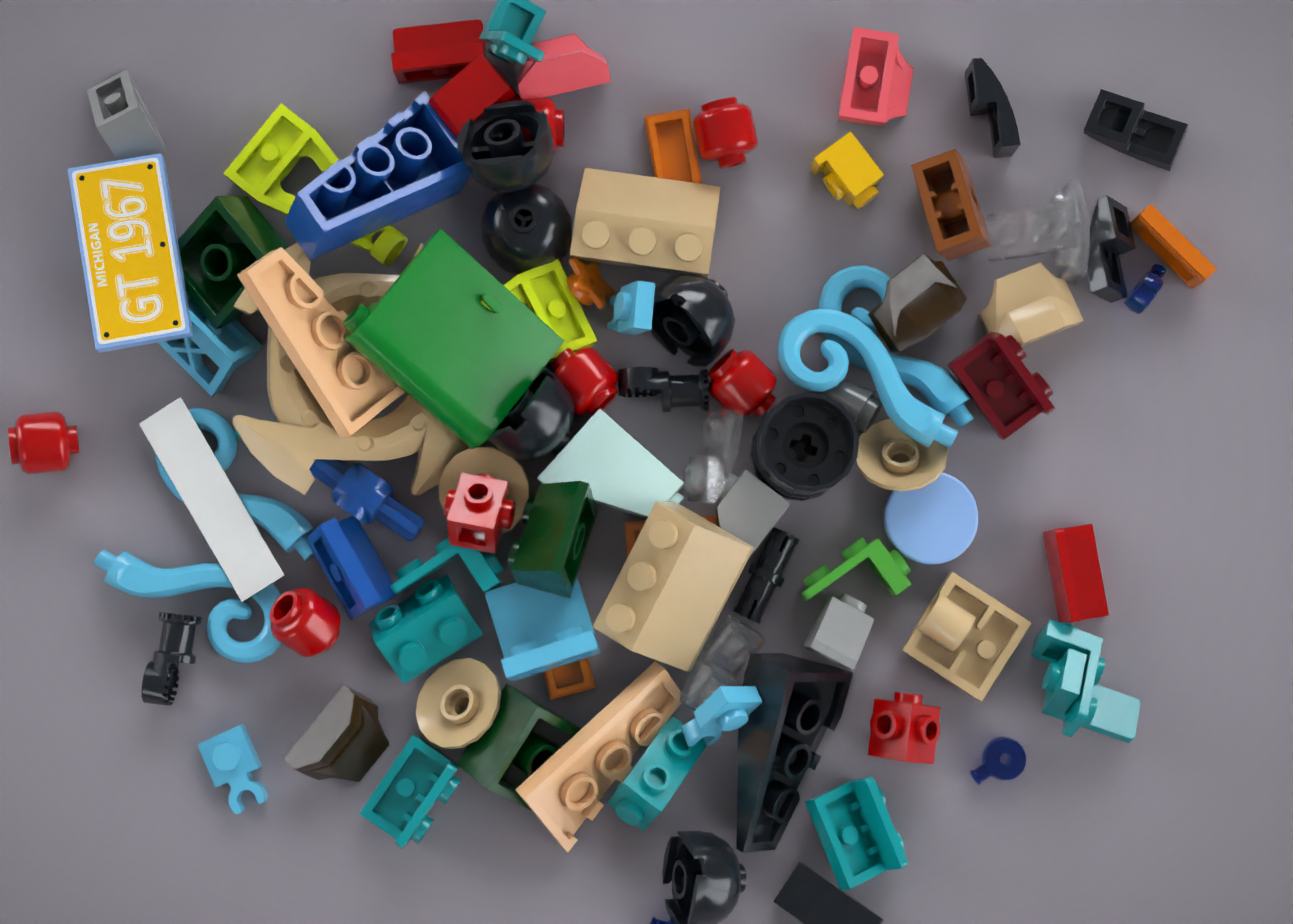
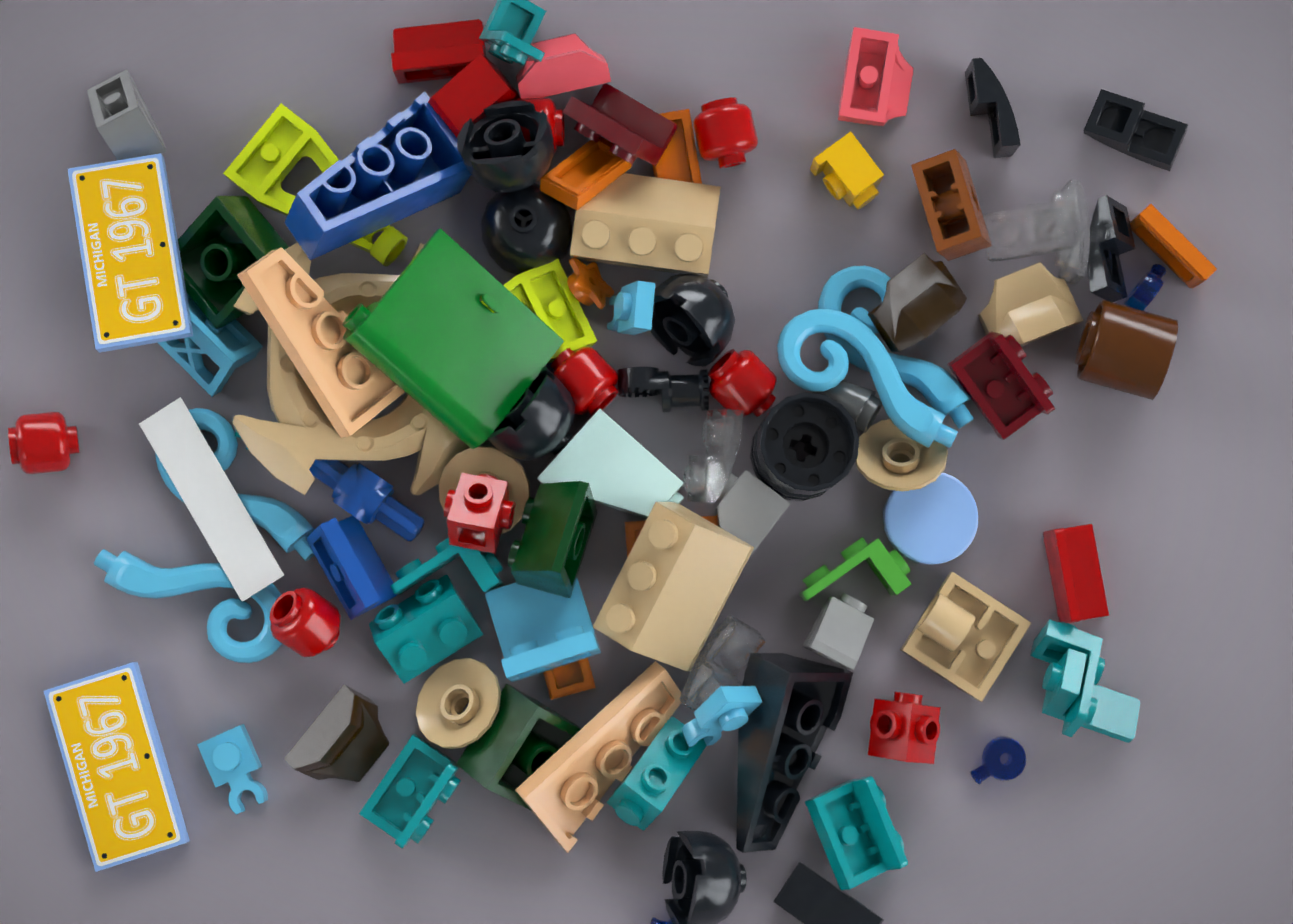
black connector [141,612,202,706] -> none
black pin [733,527,800,624] -> none
none -> yellow tile [43,662,190,872]
none -> orange tile [540,137,632,210]
none -> dark red bracket [563,83,677,166]
none -> reddish brown piece [1075,300,1178,400]

